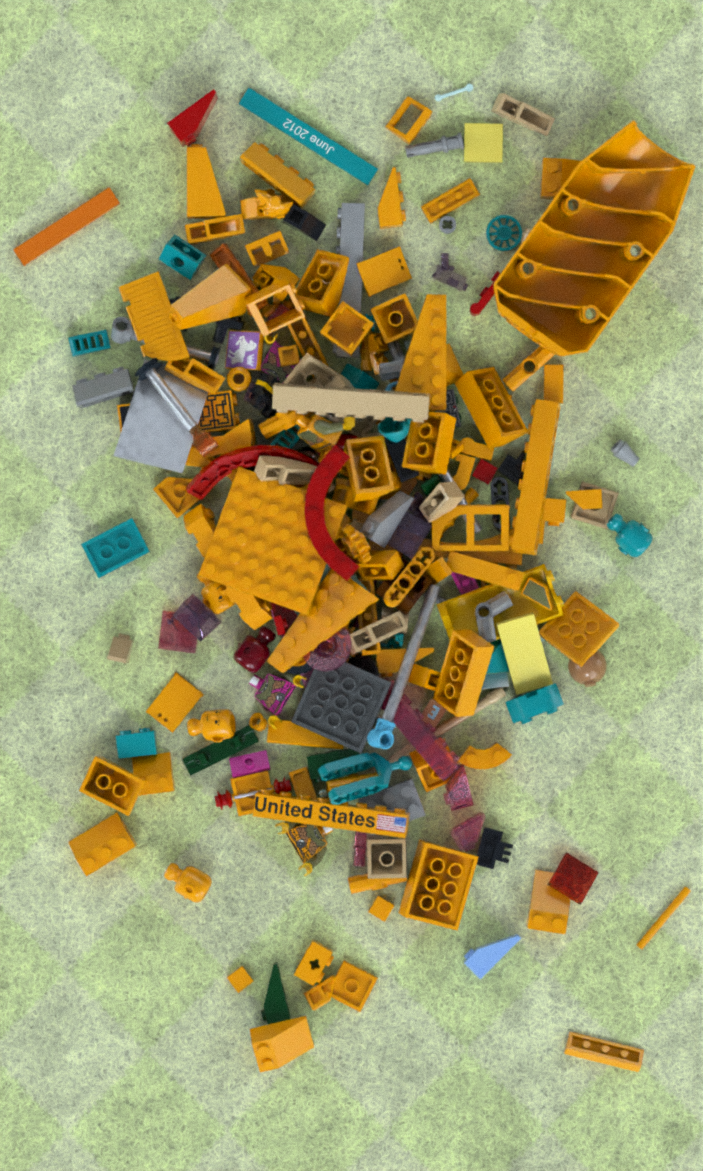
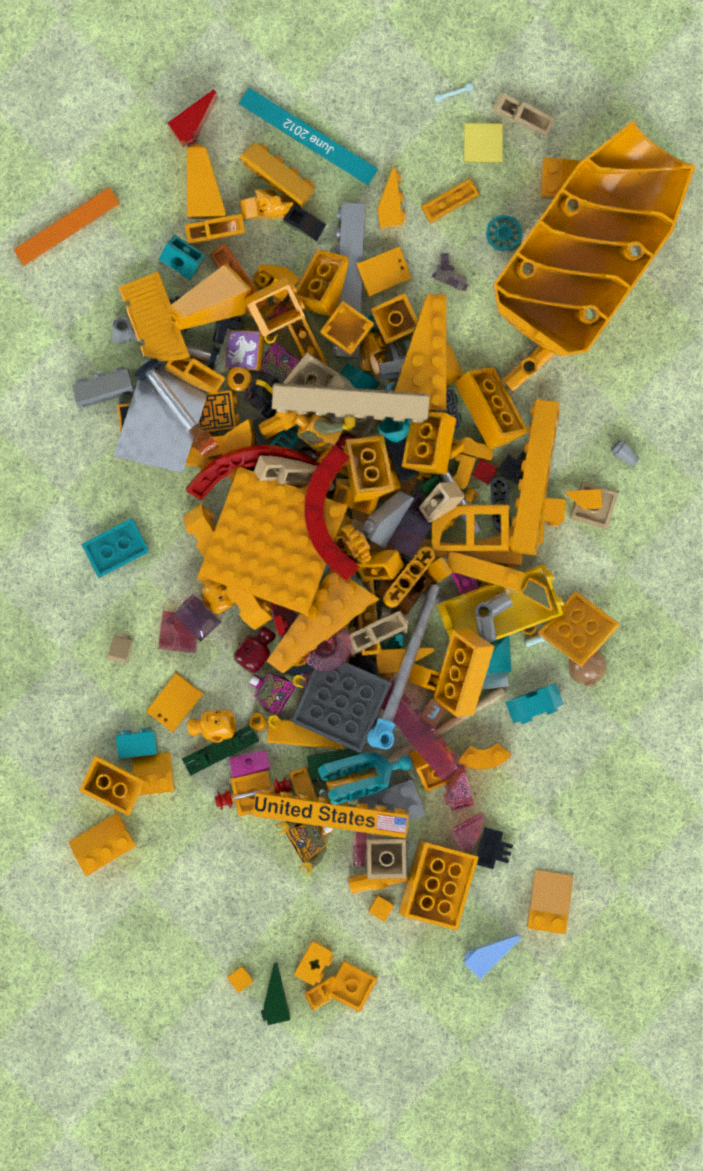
teal slope [68,330,111,357] -> none
light orange plate [153,477,200,519] -> none
light orange piece [164,863,212,903] -> none
light orange window [245,231,289,268] -> none
light orange slope [250,1016,314,1073] -> none
light orange tile [278,345,300,367] -> none
light orange tile [385,96,433,145] -> none
light grey pin [405,133,464,158] -> none
light grey bush [439,216,456,234] -> none
red plate [470,270,503,316] -> none
light yellow tile [496,612,553,695] -> none
light orange tile [544,365,564,404] -> none
clear red tile [547,852,599,905] -> none
light orange slope [564,1032,644,1072] -> none
teal piece [606,514,653,558] -> none
light orange bar [636,886,691,950] -> none

